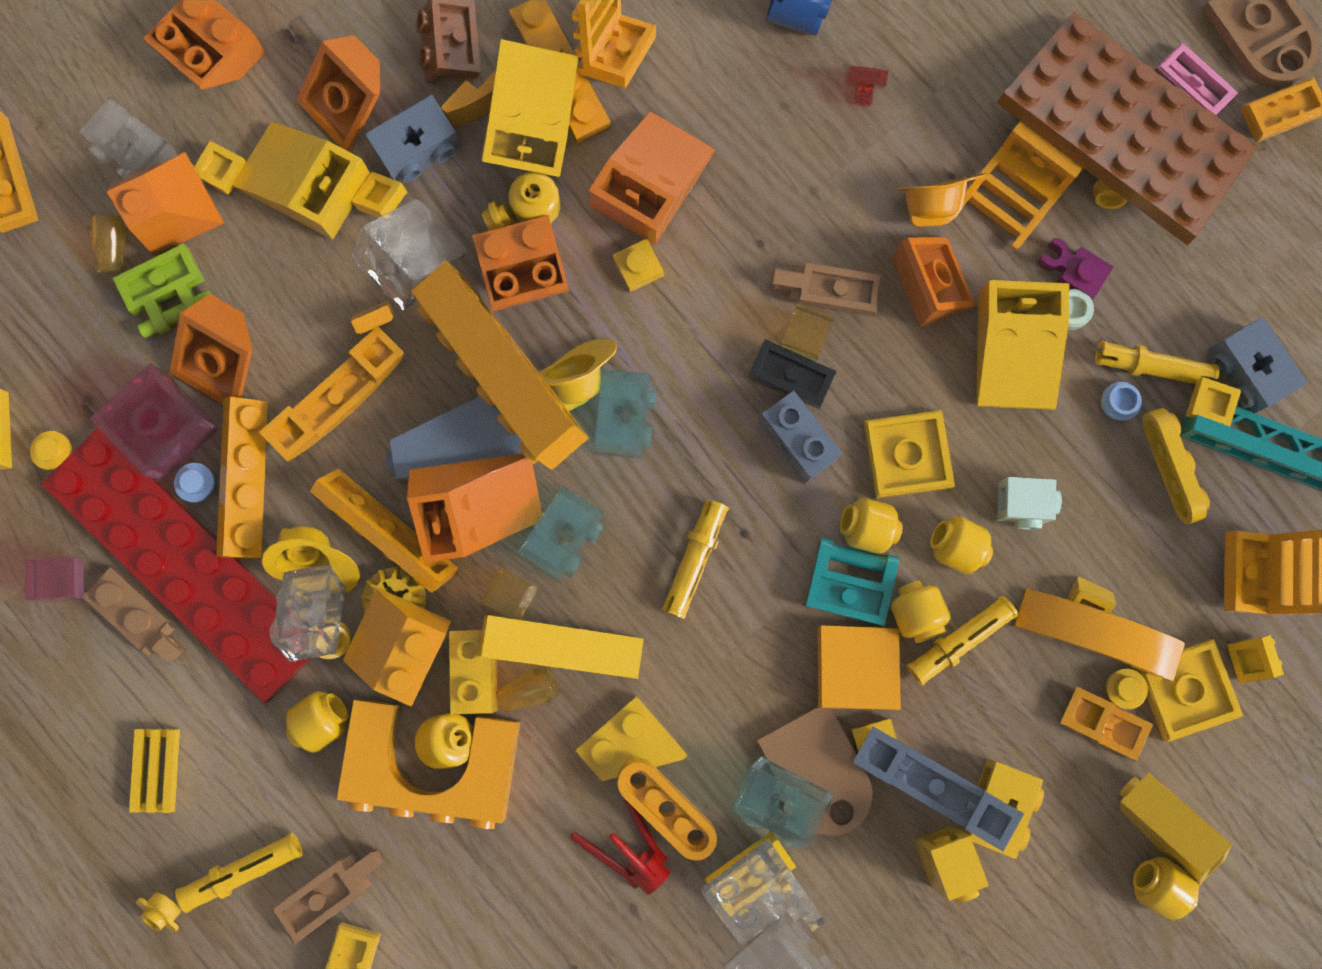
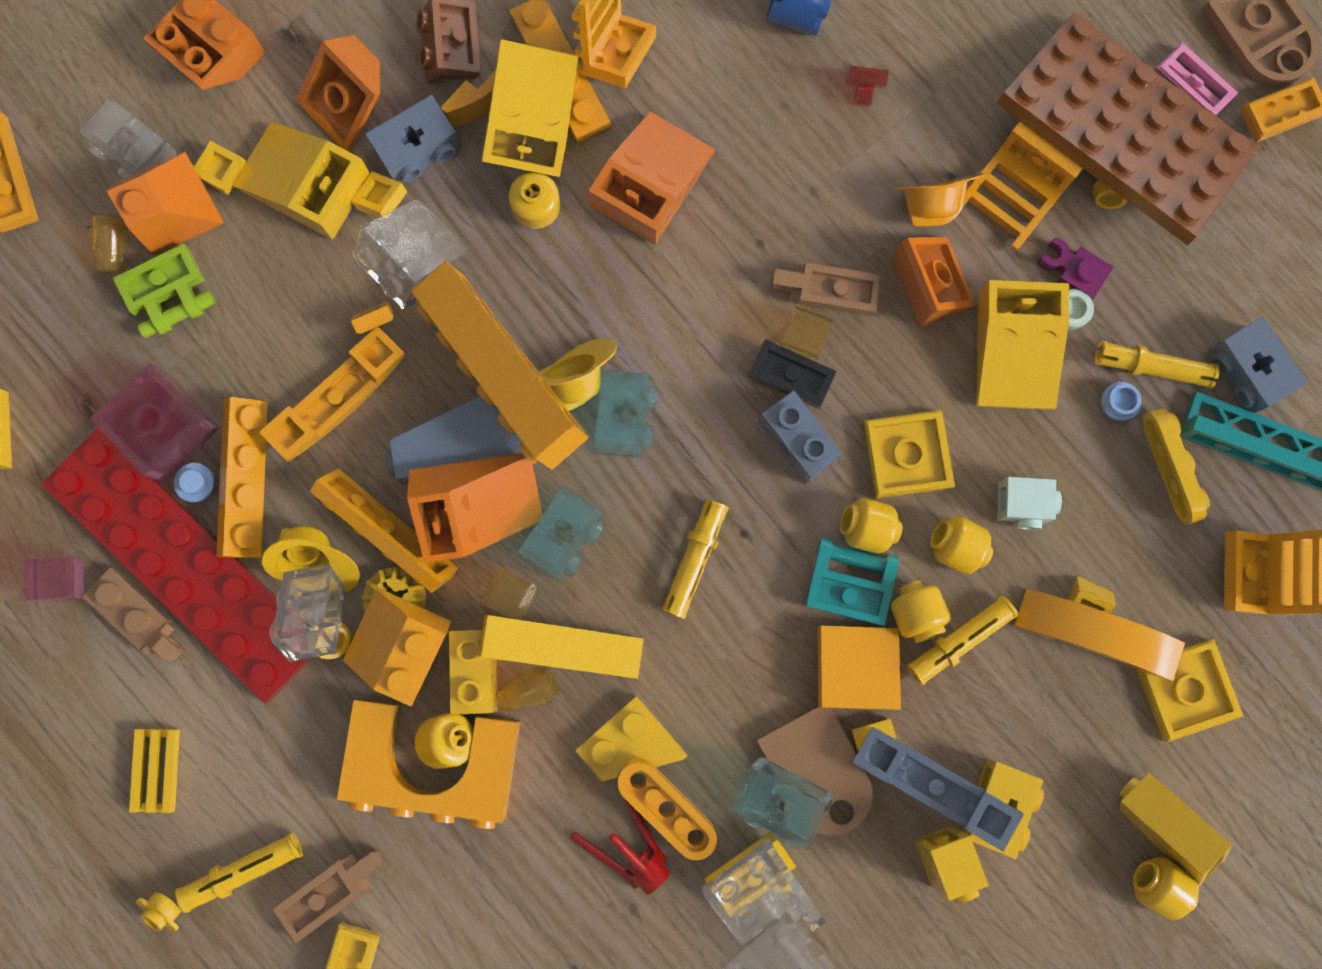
yellow plate [30,431,73,471] -> none
orange slope [169,293,253,405] -> none
yellow head [285,691,349,753] -> none
orange slope [472,215,569,312] -> none
yellow plate [482,200,517,231] -> none
yellow plate [612,239,664,292] -> none
light orange slope [1060,687,1153,762] -> none
yellow plate [1105,669,1148,709] -> none
yellow plate [1185,377,1241,427] -> none
yellow tile [1227,635,1284,683] -> none

